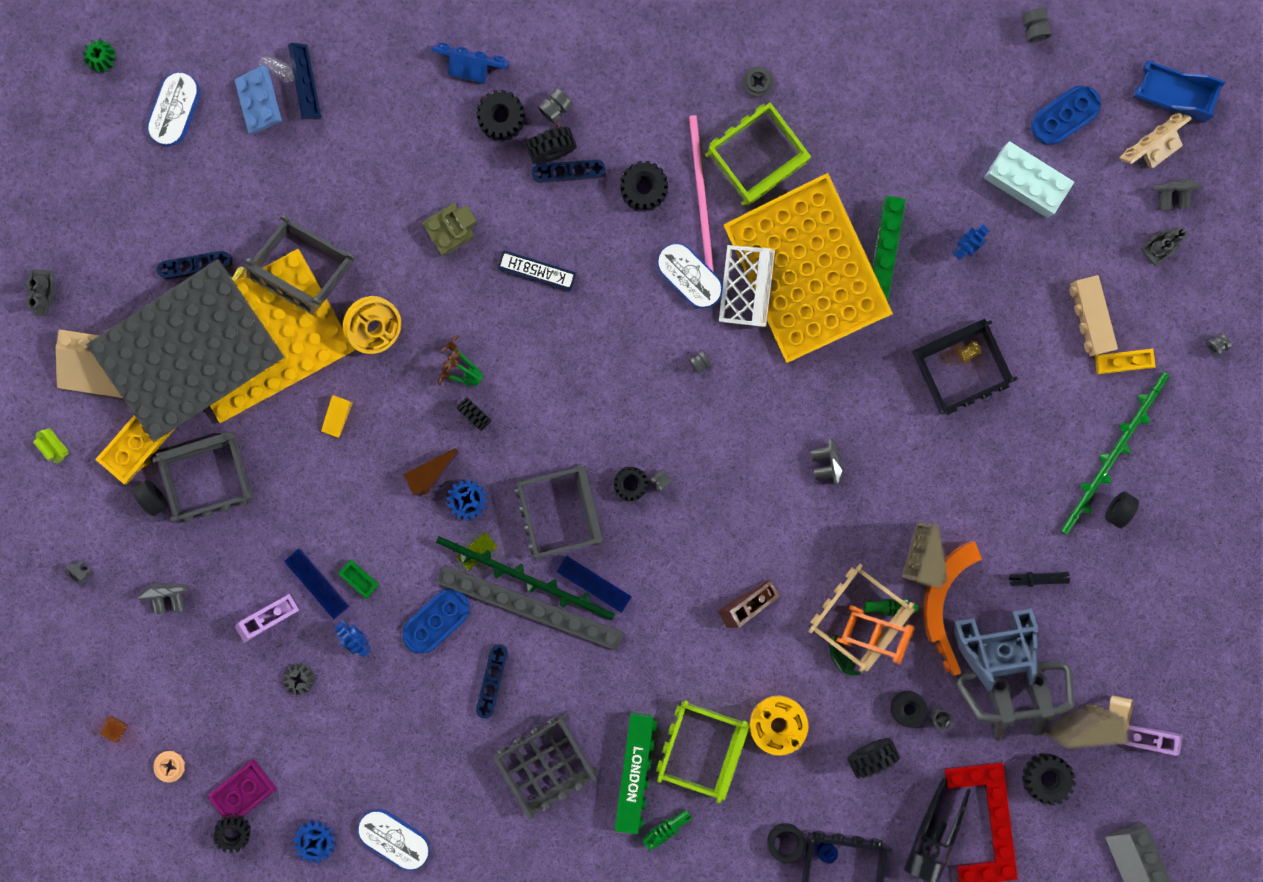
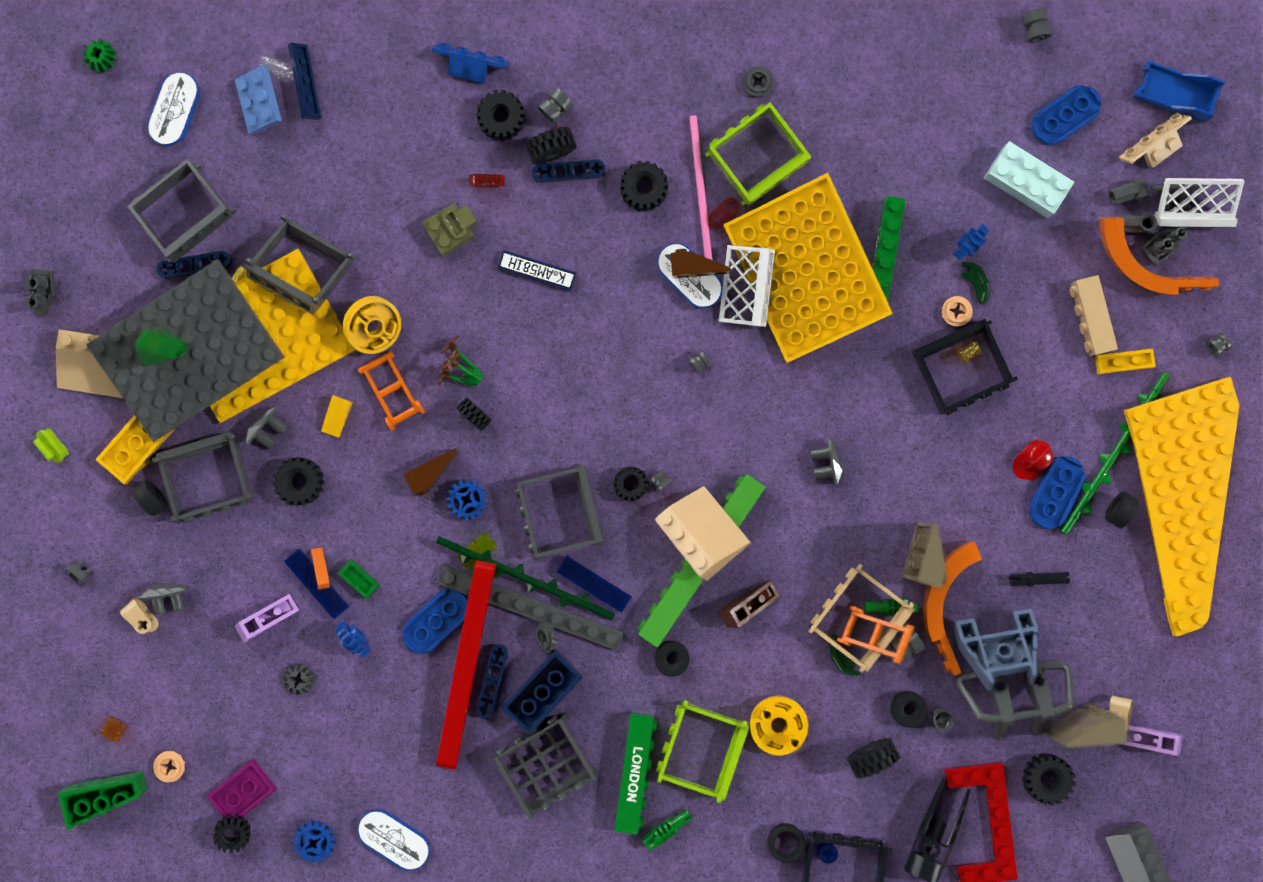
none -> green wedge [58,771,147,831]
none -> tan piece [120,597,159,634]
none -> dark grey window [127,158,236,263]
none -> green wedge [135,329,187,366]
none -> dark grey connector [245,405,288,450]
none -> black tyre [272,457,325,505]
none -> orange piece [311,548,330,589]
none -> orange piece [358,350,426,431]
none -> red beam [436,560,496,770]
none -> clear red beam [469,174,505,188]
none -> dark blue slope [501,648,583,735]
none -> dark grey gear [536,622,557,653]
none -> bright green brick [637,474,766,648]
none -> tan slope [655,486,751,581]
none -> black tyre [655,641,690,677]
none -> reddish brown slope [671,249,731,279]
none -> clear red beam [708,198,739,229]
none -> dark grey wheel [889,630,926,663]
none -> light nougat gear [941,296,973,327]
none -> dark green piece [961,262,990,304]
none -> red piece [1012,440,1053,481]
none -> blue tile [1029,456,1085,529]
none -> orange arch [1100,217,1219,295]
none -> dark grey piece [1109,177,1151,206]
none -> dark grey piece [1116,214,1157,235]
none -> yellow wing [1123,377,1240,637]
none -> white fence [1154,178,1244,227]

